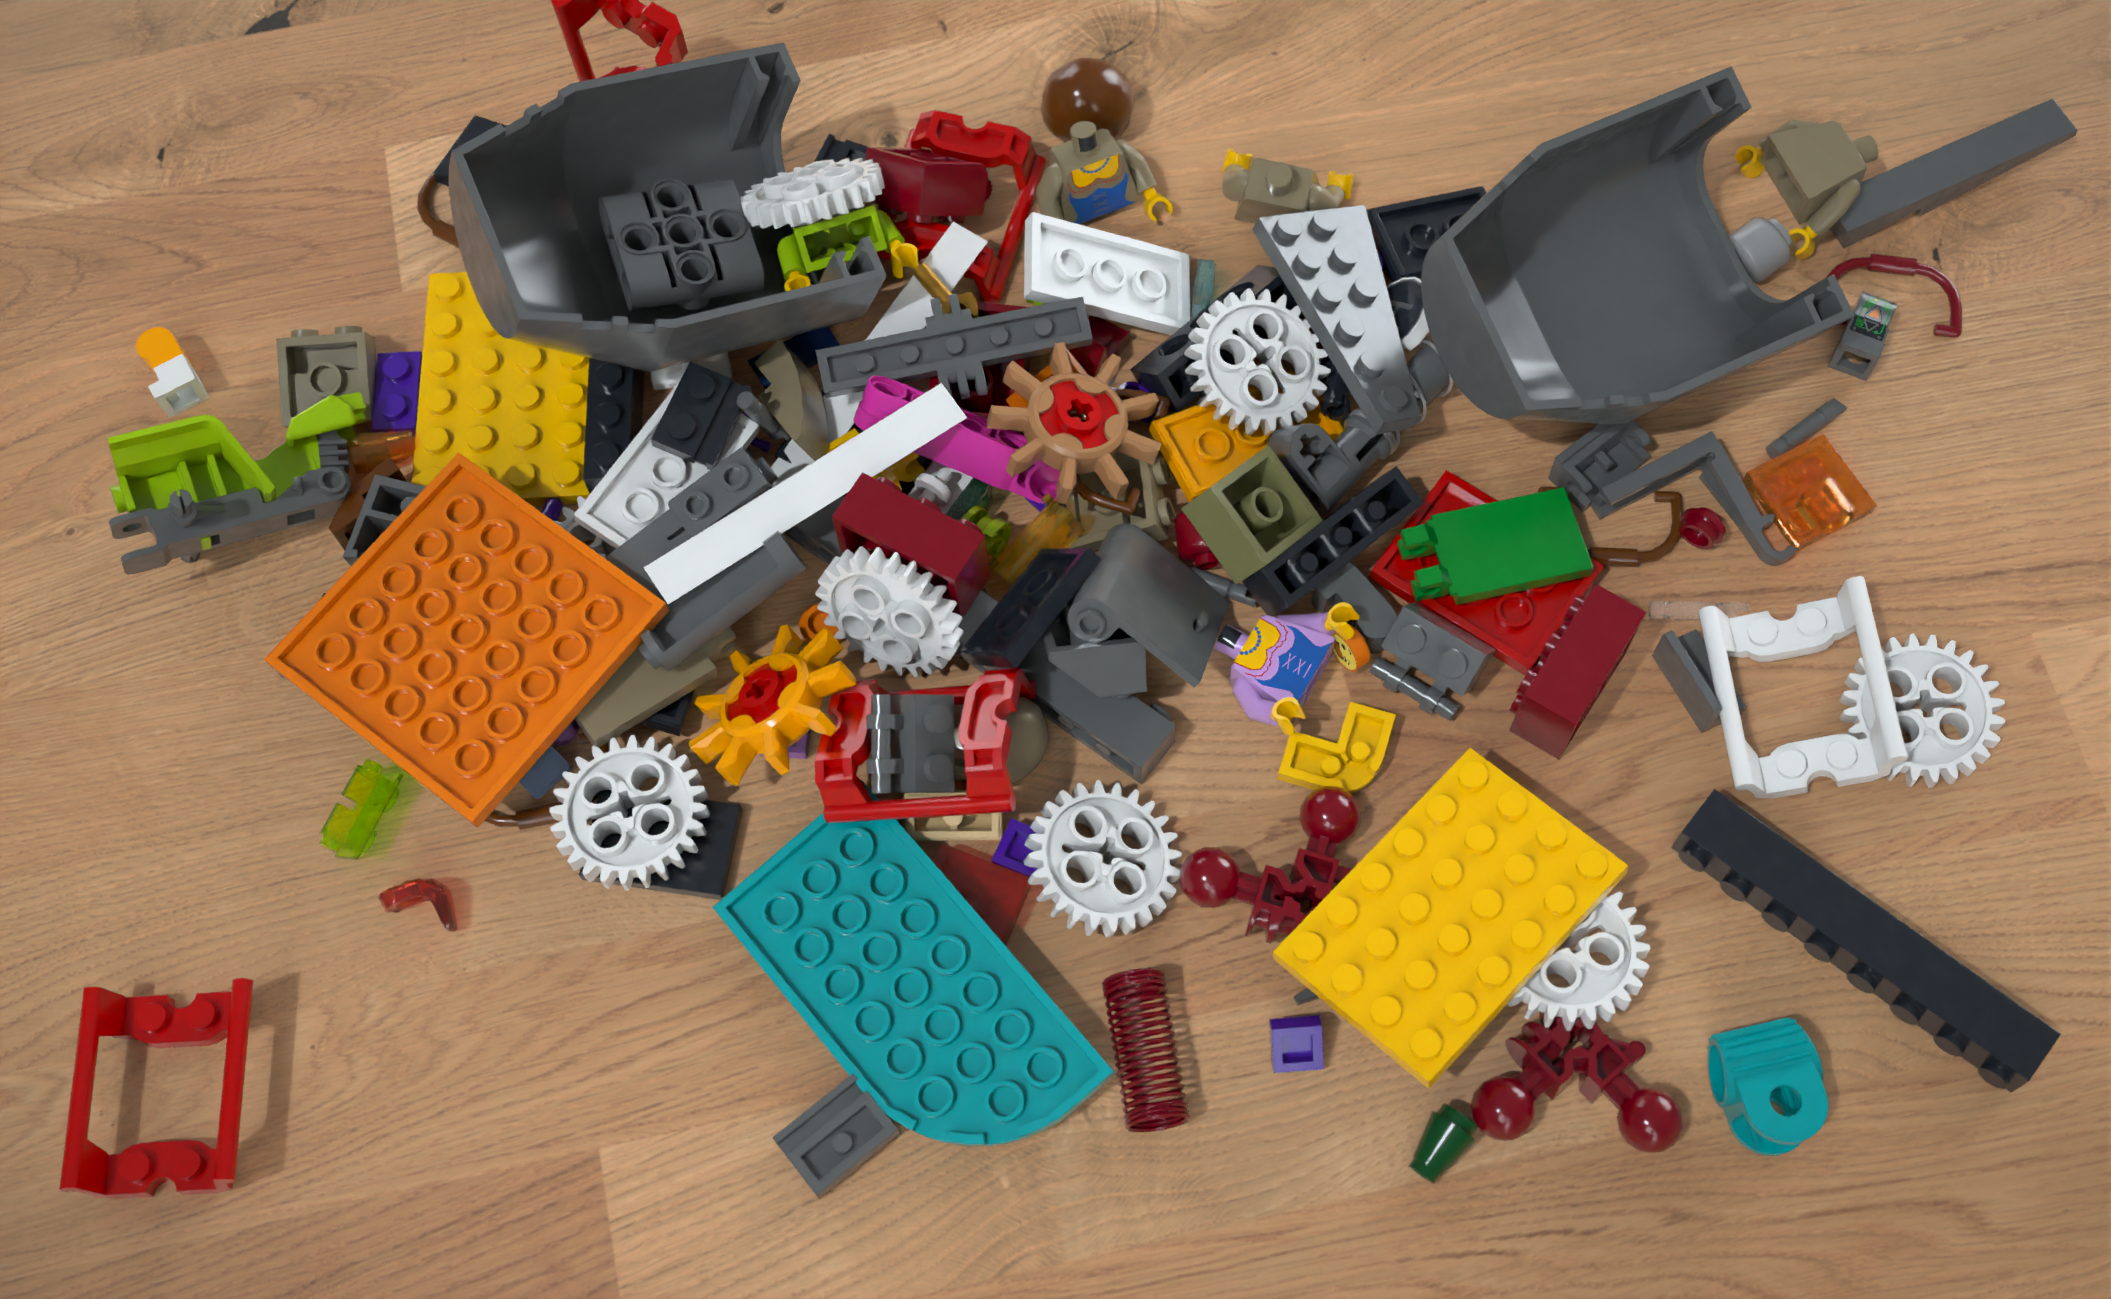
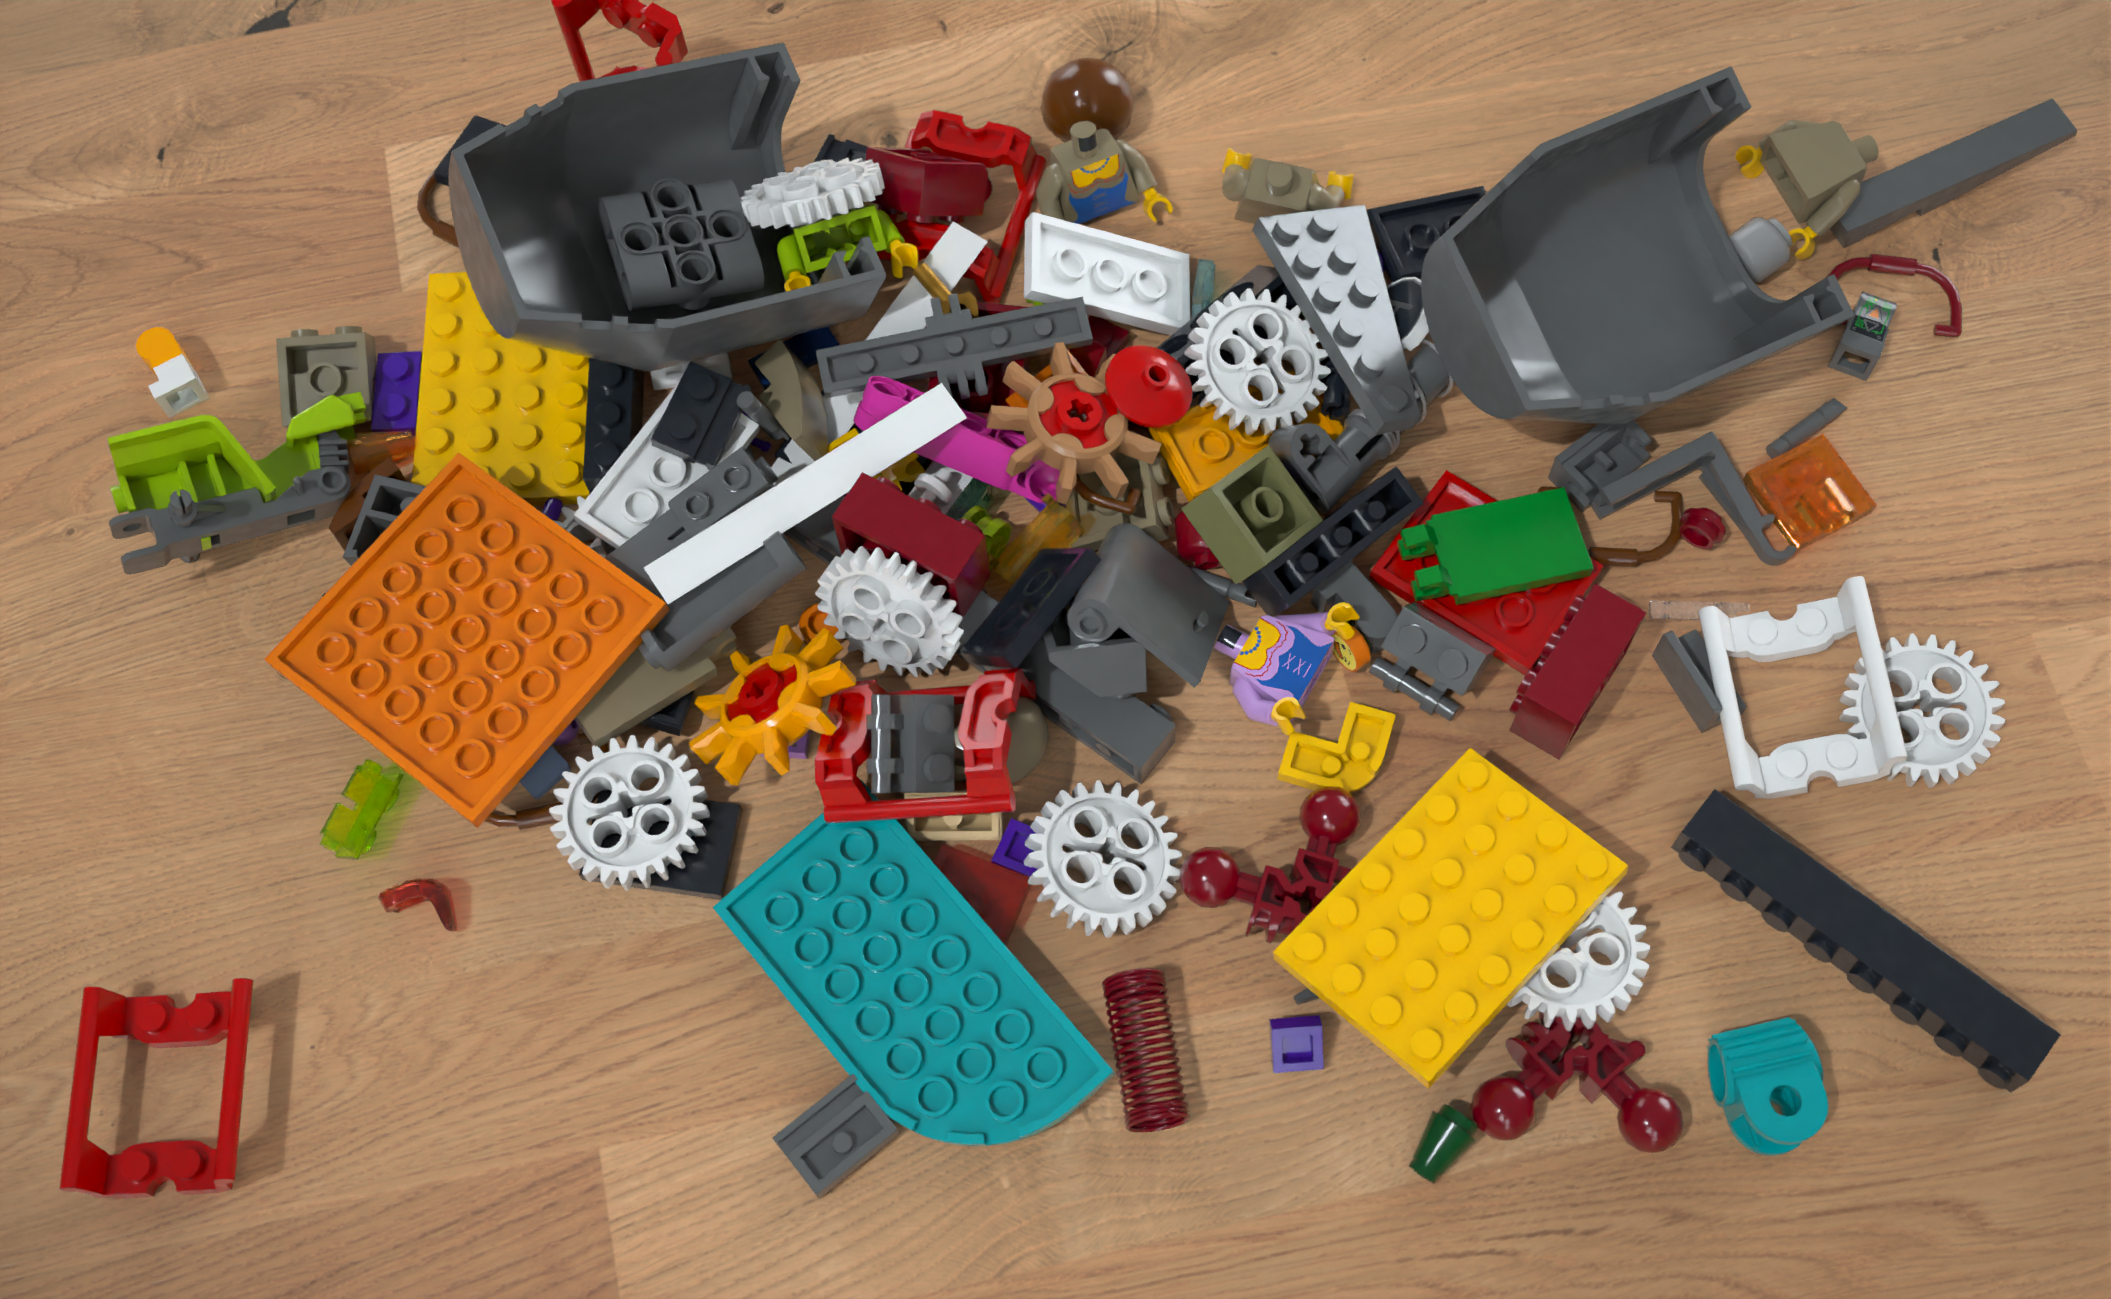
none -> red dish [1105,345,1193,428]

